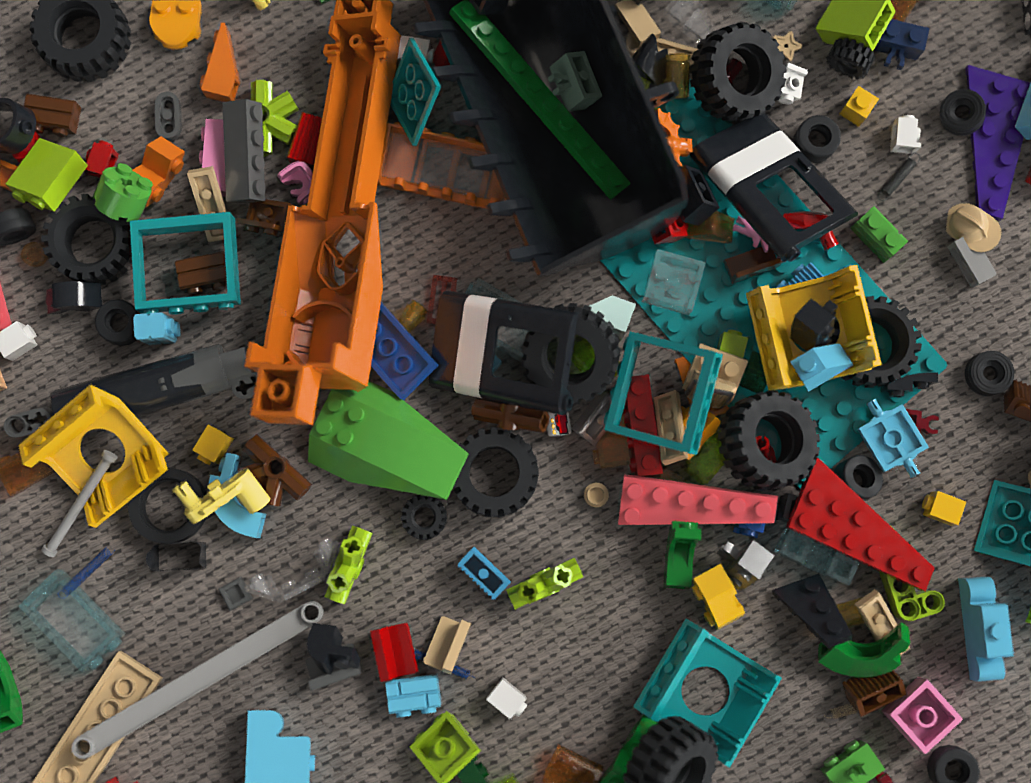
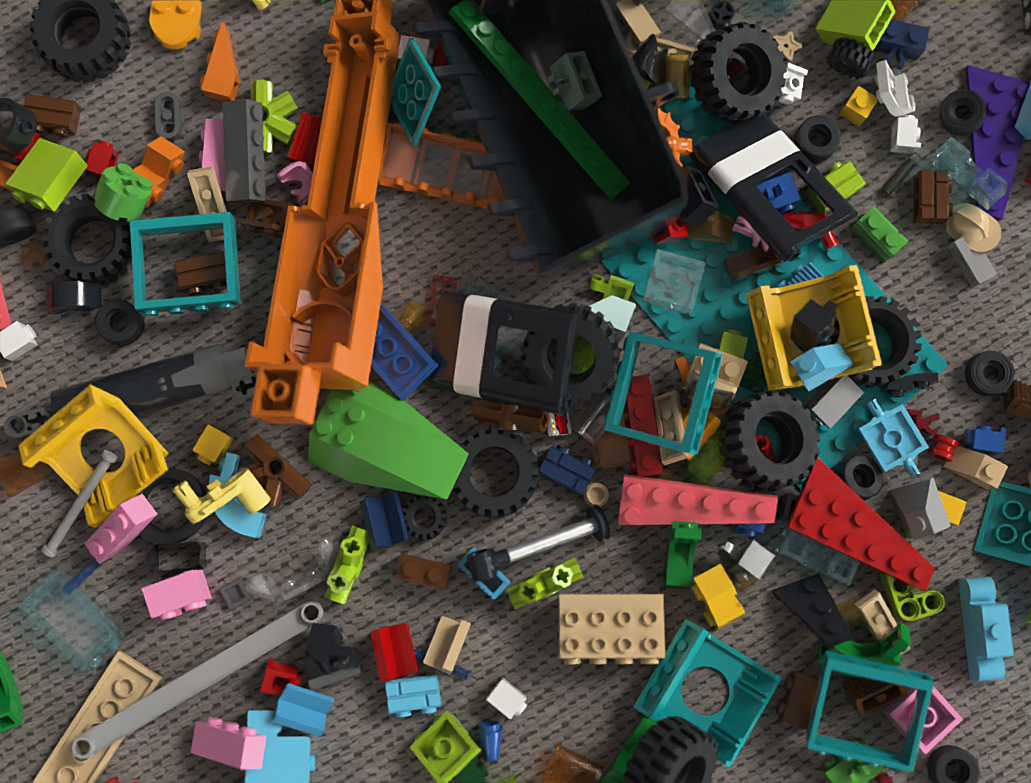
medium azure brick [133,312,181,345] -> none
none -> bright pink brick [85,494,157,564]
none -> bright pink brick [142,570,212,621]
none -> bright pink brick [191,717,266,769]
none -> red brick [260,658,302,696]
none -> dark azure panel [272,683,334,737]
none -> dark blue panel [360,491,409,550]
none -> reddish brown brick [395,553,452,590]
none -> piece [466,504,610,582]
none -> blue cone [477,721,502,761]
none -> dark blue brick [539,445,596,496]
none -> tan brick [558,594,665,665]
none -> lime plate [588,274,634,301]
none -> black wheel [708,0,735,30]
none -> blue brick [756,173,801,214]
none -> reddish brown brick [776,670,819,730]
none -> light grey hinge [804,376,864,429]
none -> lime brick [805,161,865,214]
none -> teal window [805,651,934,772]
none -> white slope [874,60,915,117]
none -> light grey slope [890,478,951,539]
none -> reddish brown brick [913,170,953,224]
none -> red wheel [927,434,958,462]
none -> clear light blue arch [933,136,1008,210]
none -> tan slope [943,446,1008,490]
none -> blue brick [963,425,1006,454]

